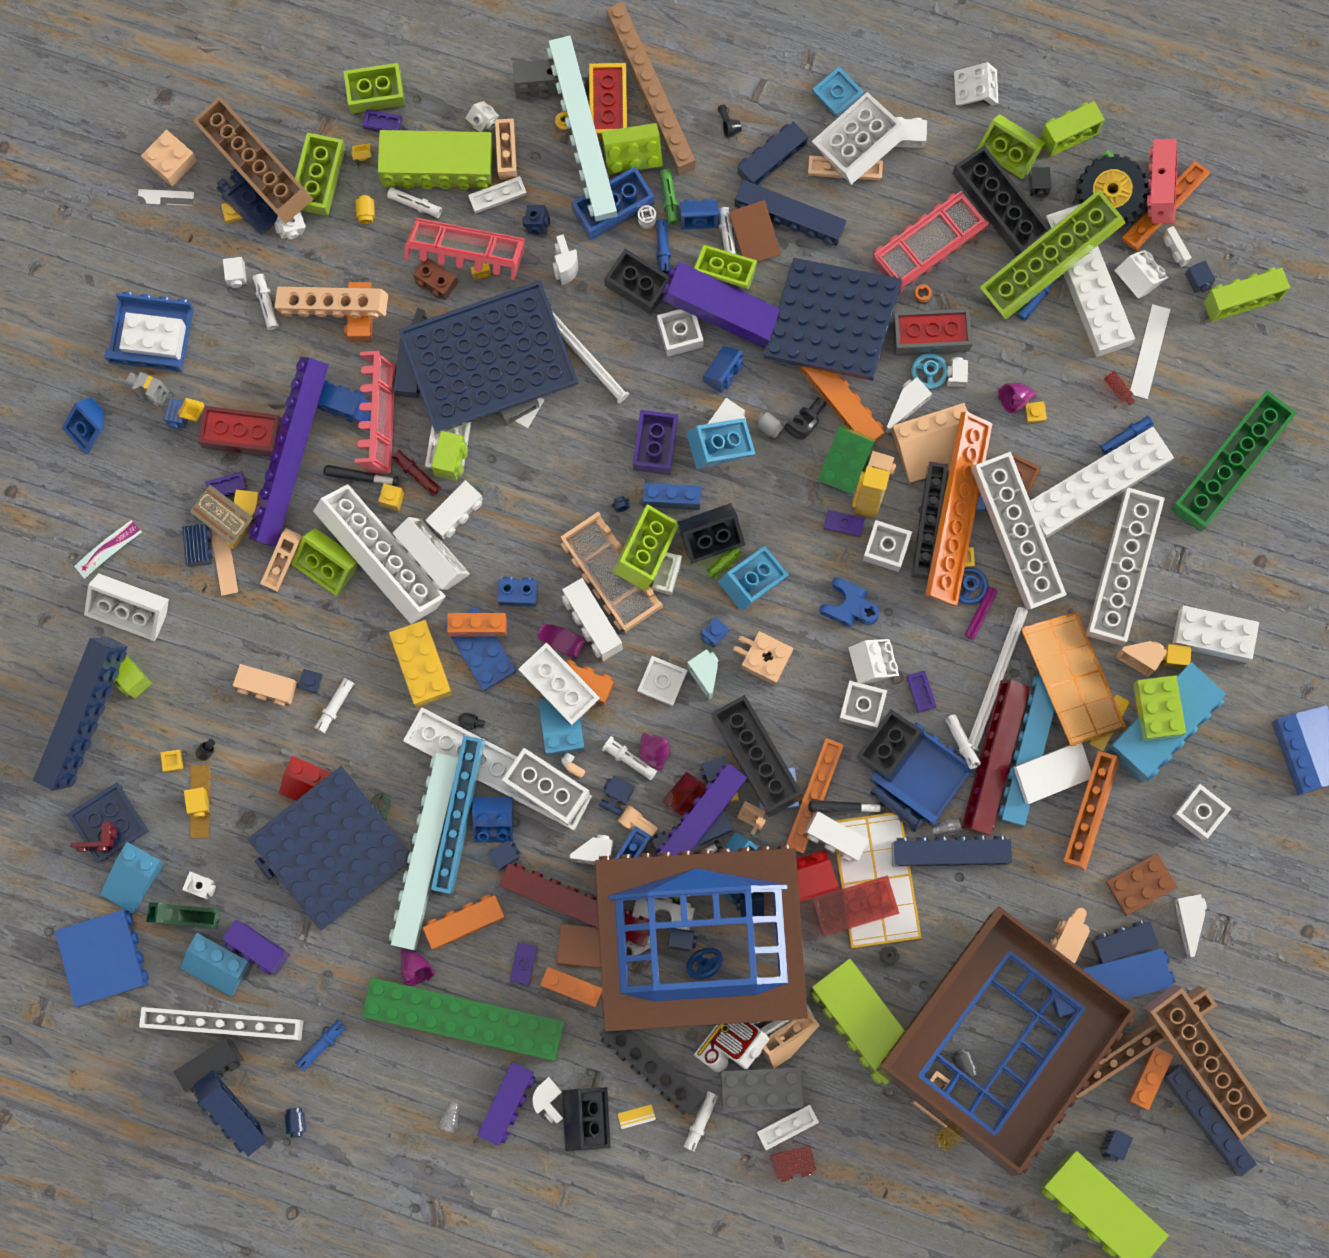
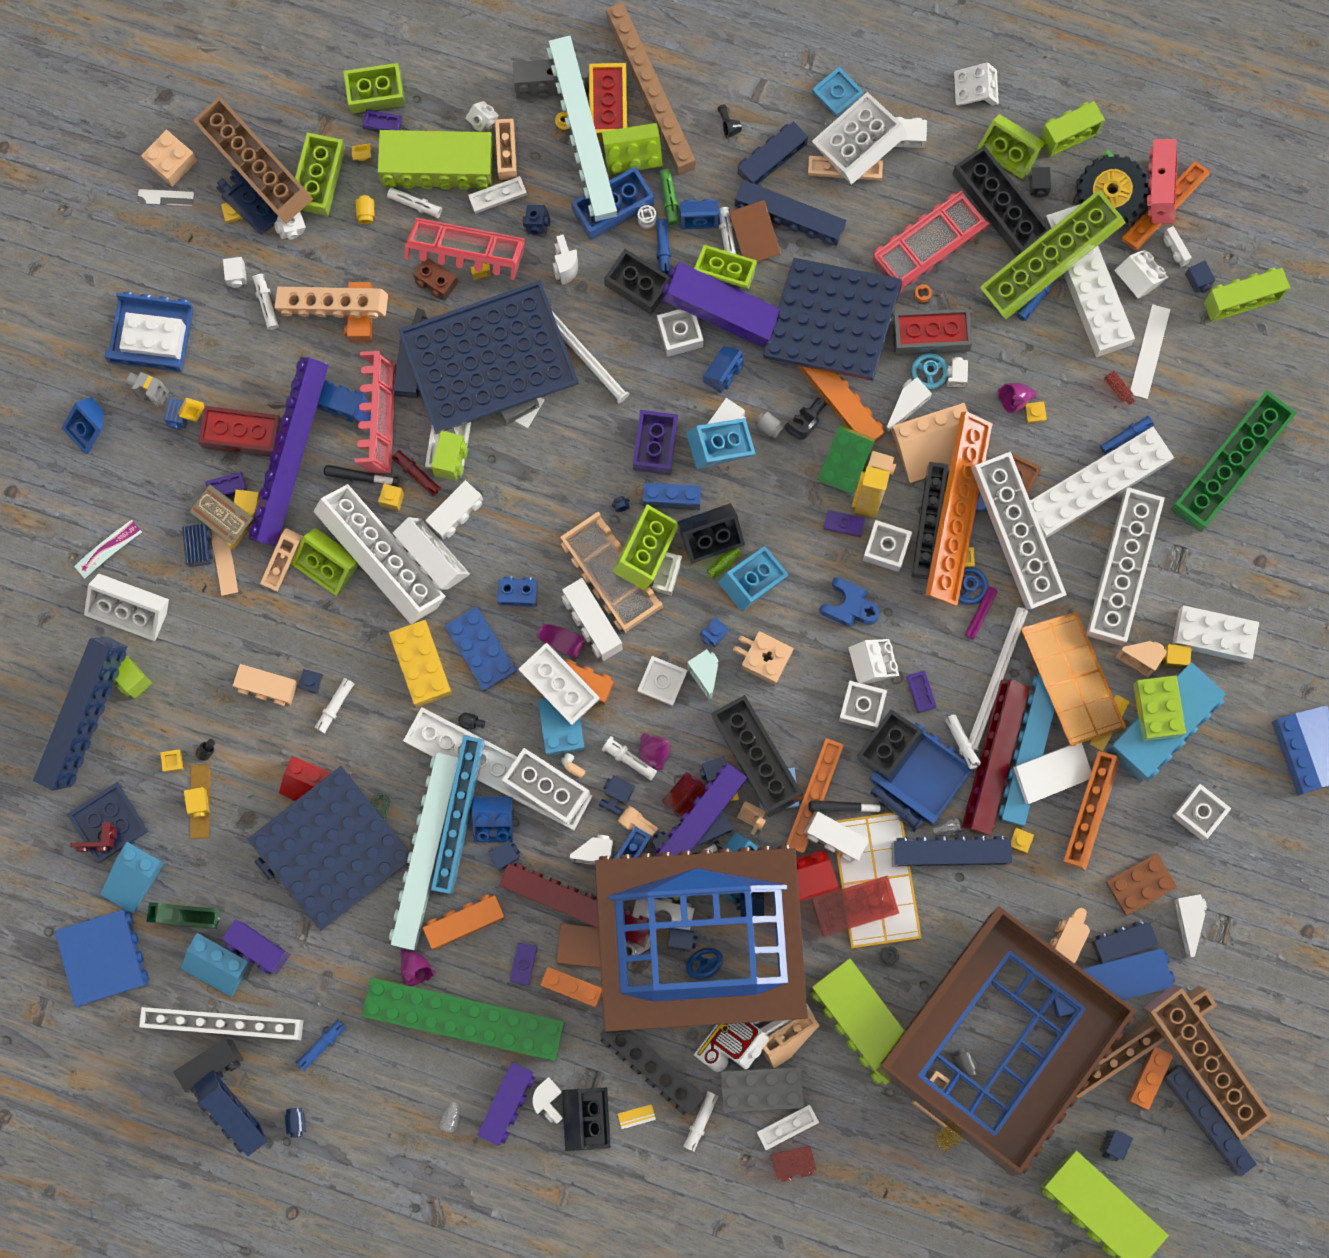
white brick [182,872,216,900] -> none
orange brick [447,613,507,637] -> none
none -> yellow plate [1011,828,1034,854]

